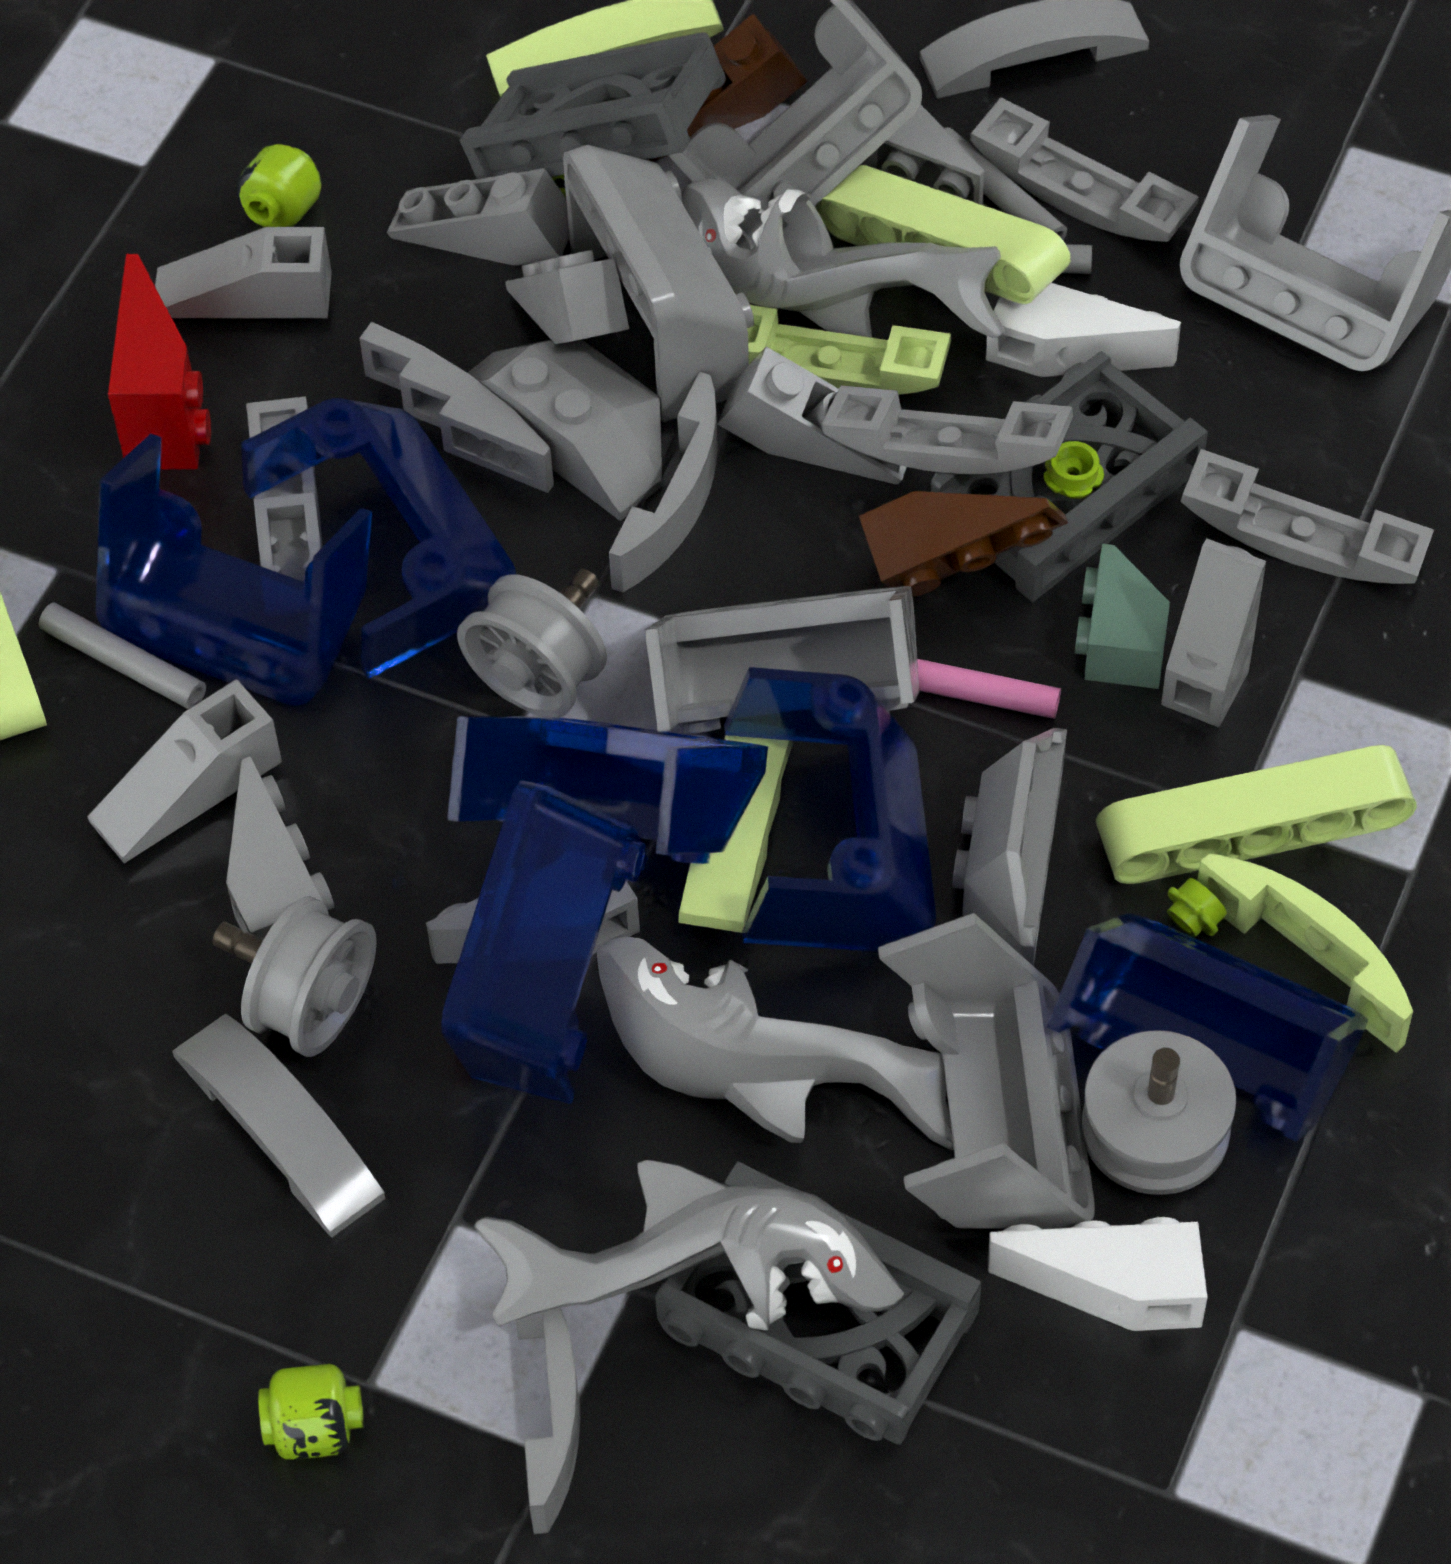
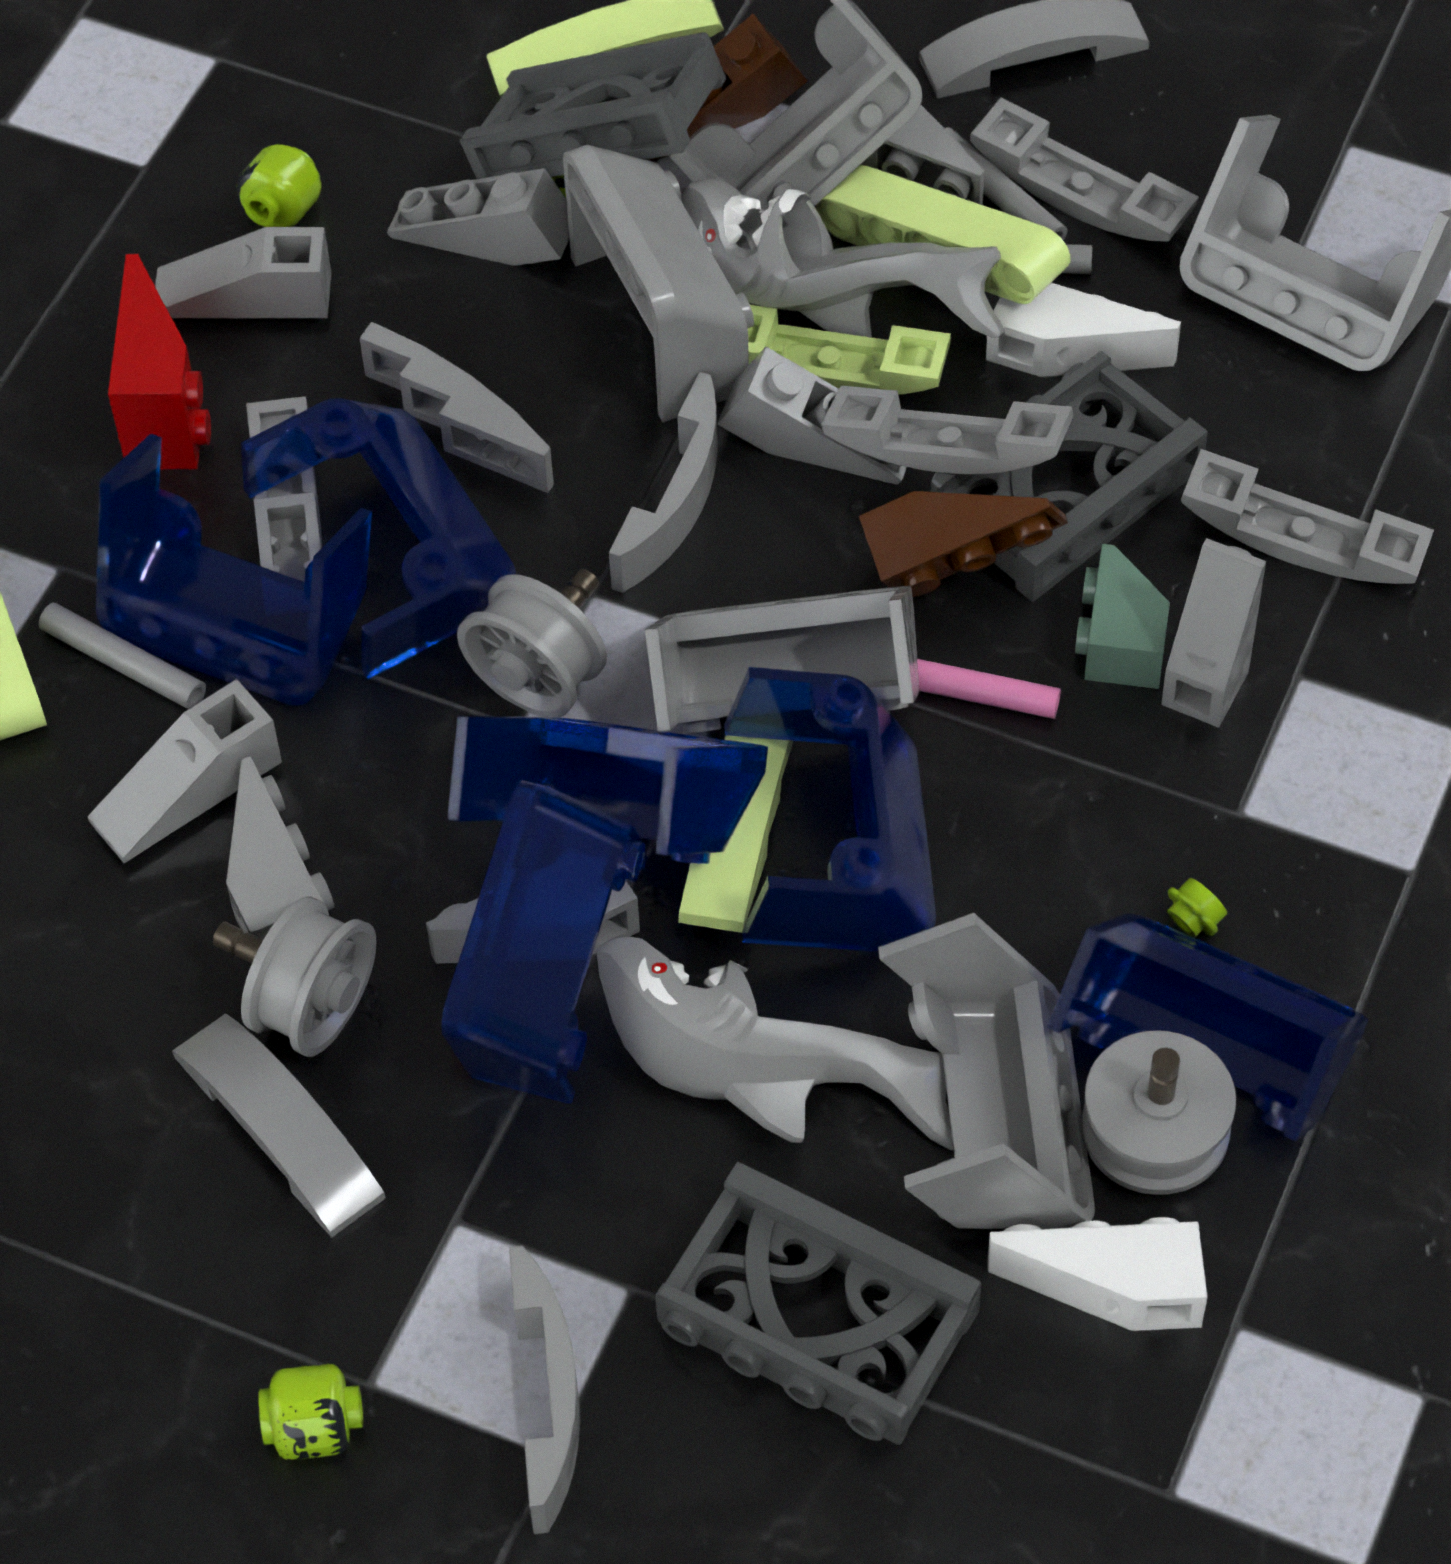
light grey wedge [468,339,662,521] -> none
light grey piece [474,1160,904,1330] -> none
light grey slope [505,250,629,344] -> none
light grey wedge [952,728,1067,966] -> none
lime plate [1044,441,1104,499] -> none
yellowish green beam [1095,745,1417,884] -> none
yellowish green slope [1197,853,1413,1053] -> none

